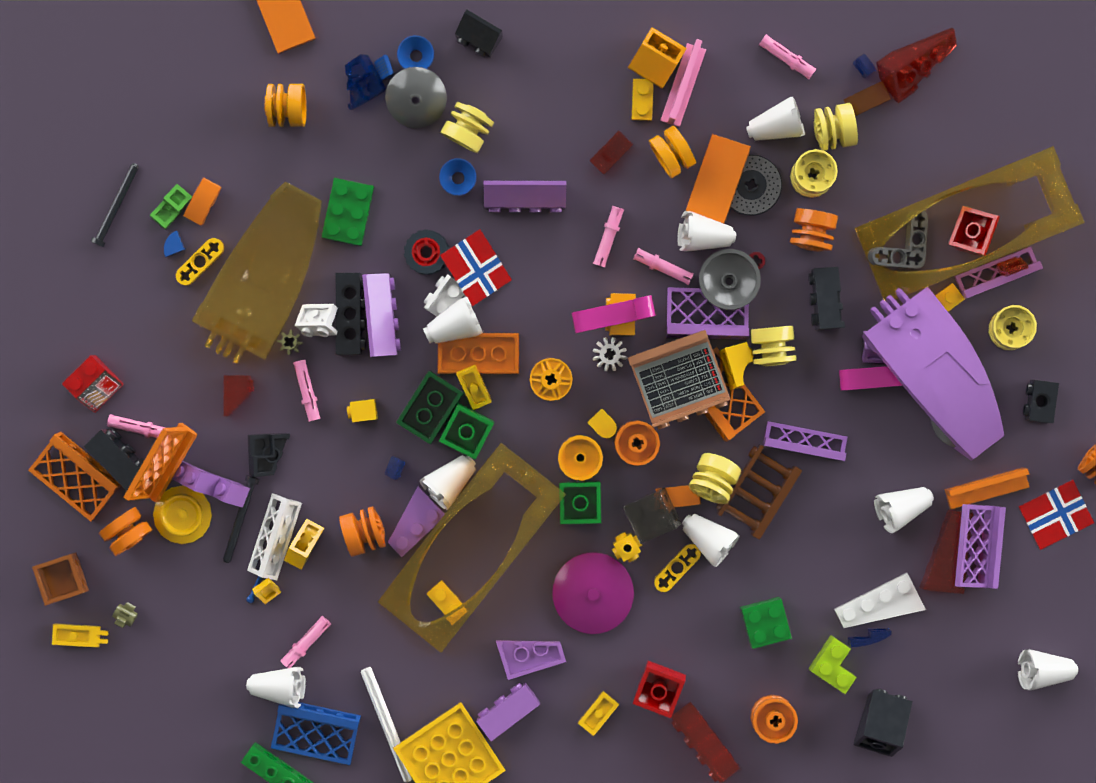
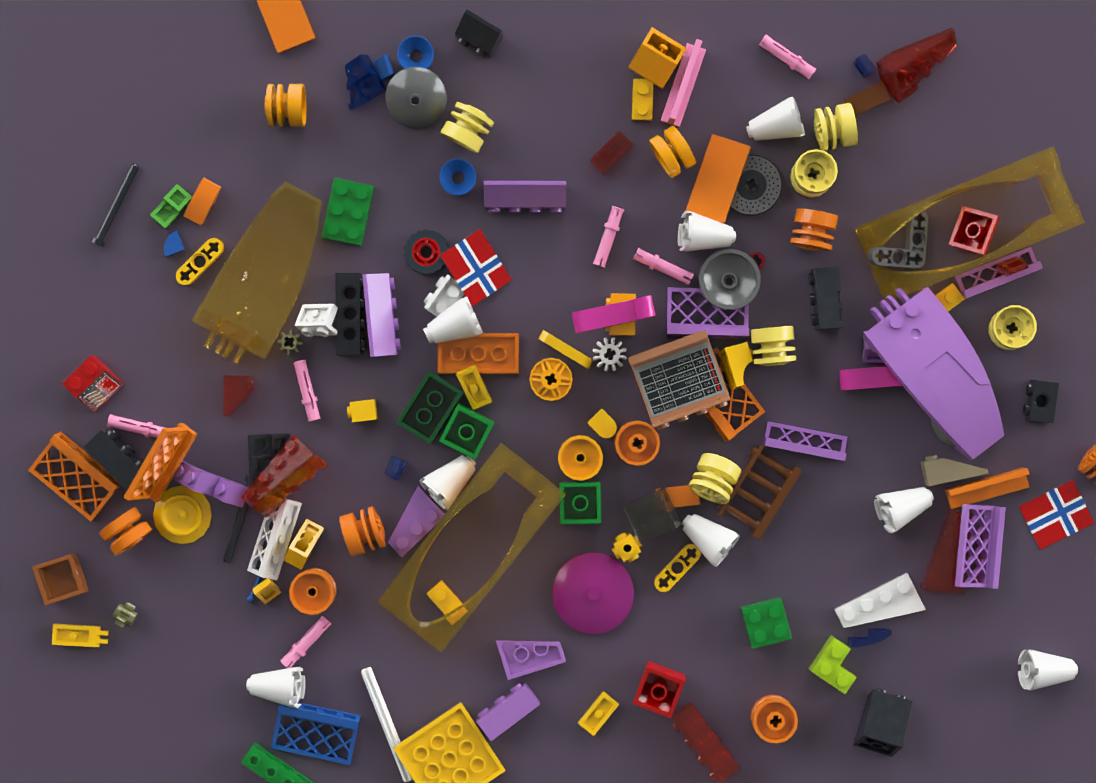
none -> clear red wedge [241,435,328,517]
none -> orange wheel [289,568,337,615]
none -> yellow beam [538,330,594,369]
none -> dark tan slope [920,455,989,486]

